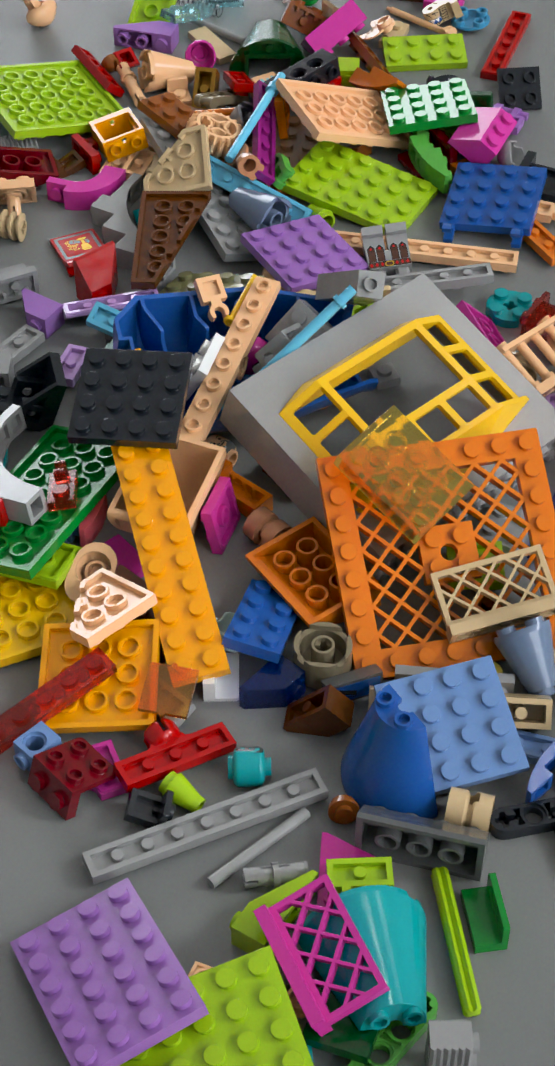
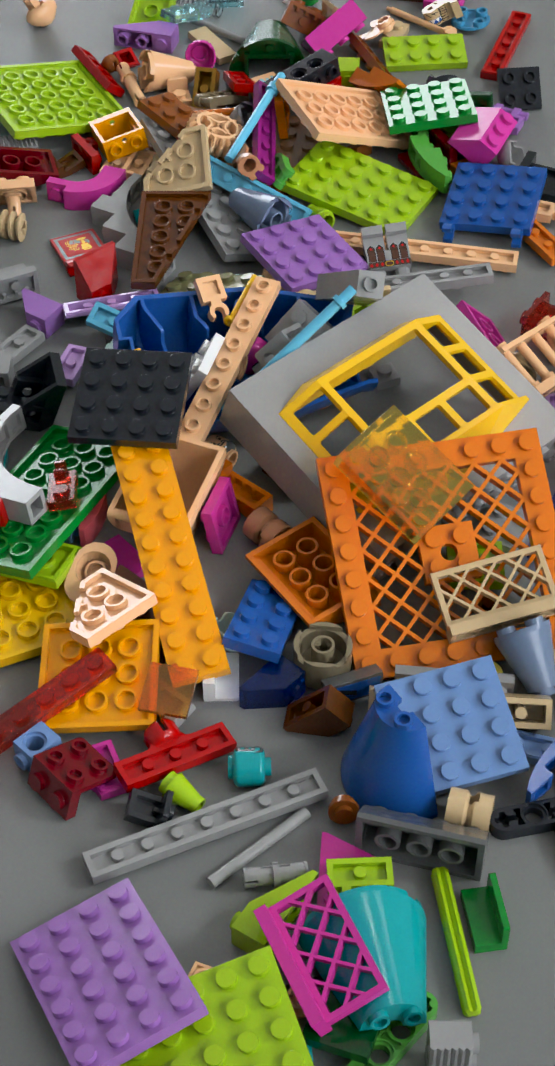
teal plate [485,288,534,329] -> none

